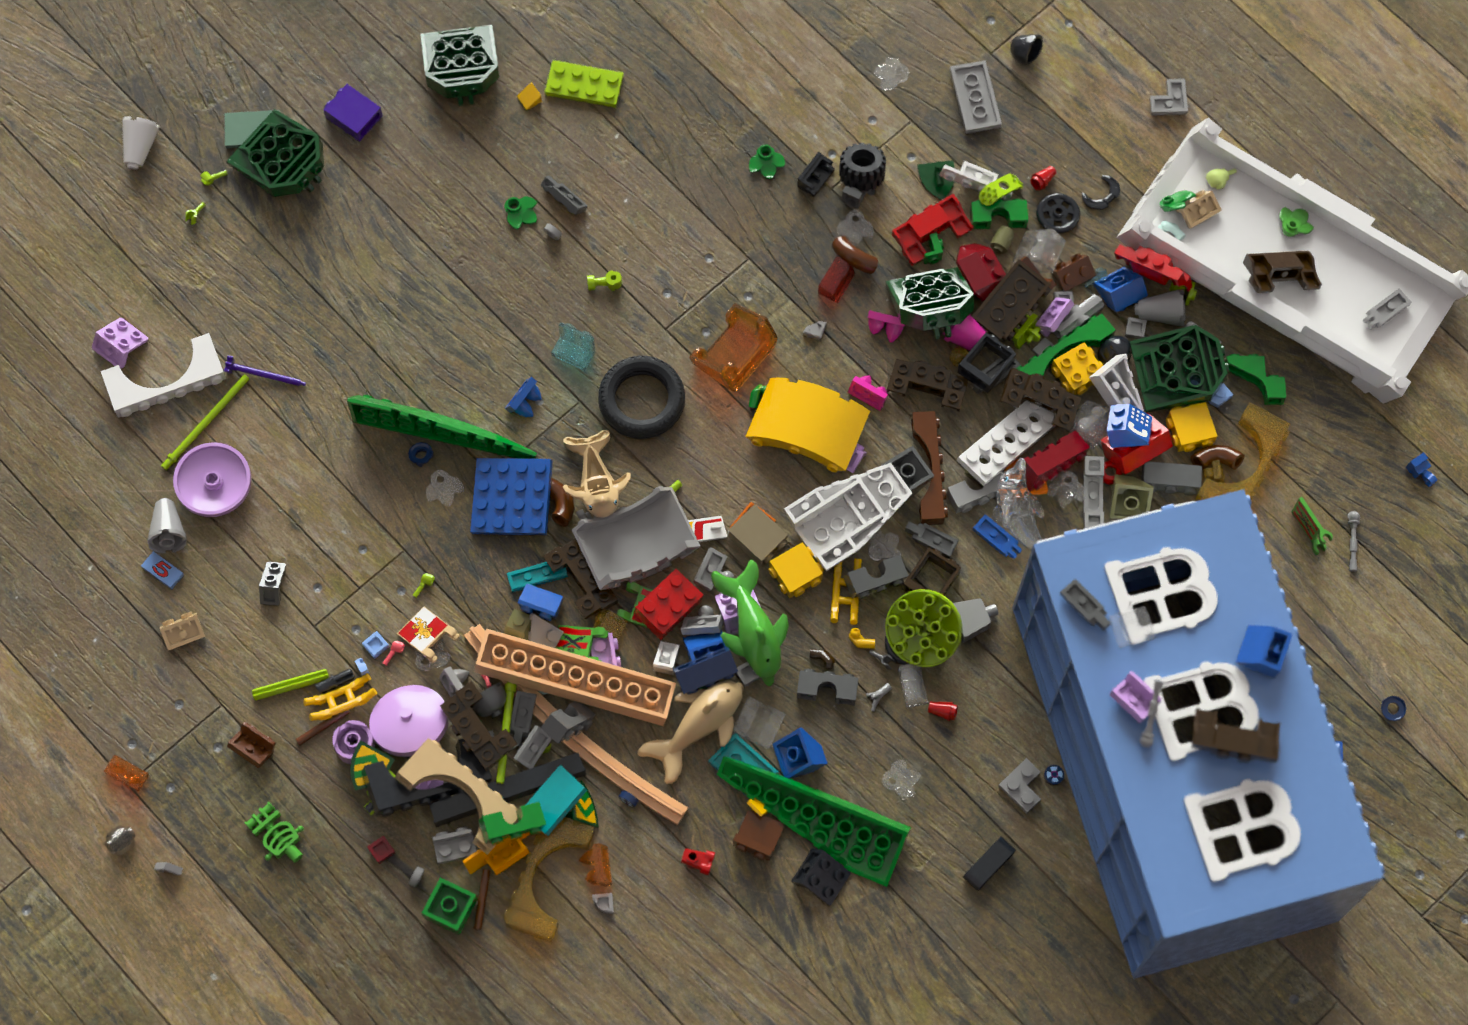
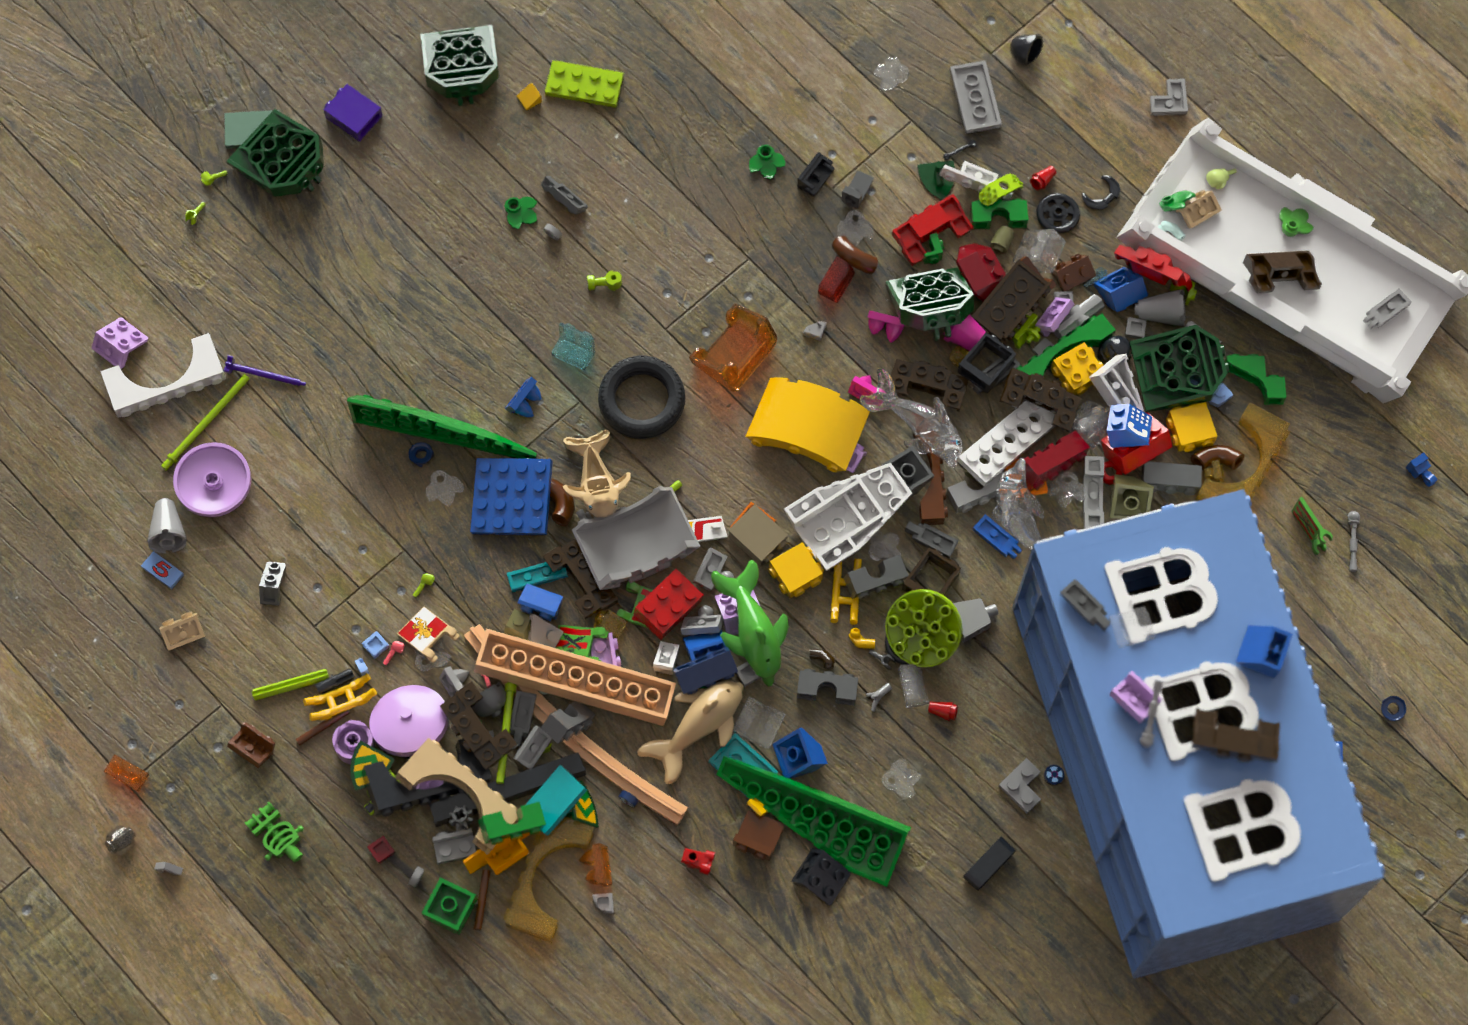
white cone [122,116,160,170] -> none
green arm [748,384,767,409] -> none
black tyre [839,143,886,191] -> none
none -> dark grey gear [449,805,474,831]
none -> clear animal [860,369,963,468]
none -> black hinge [943,140,976,160]

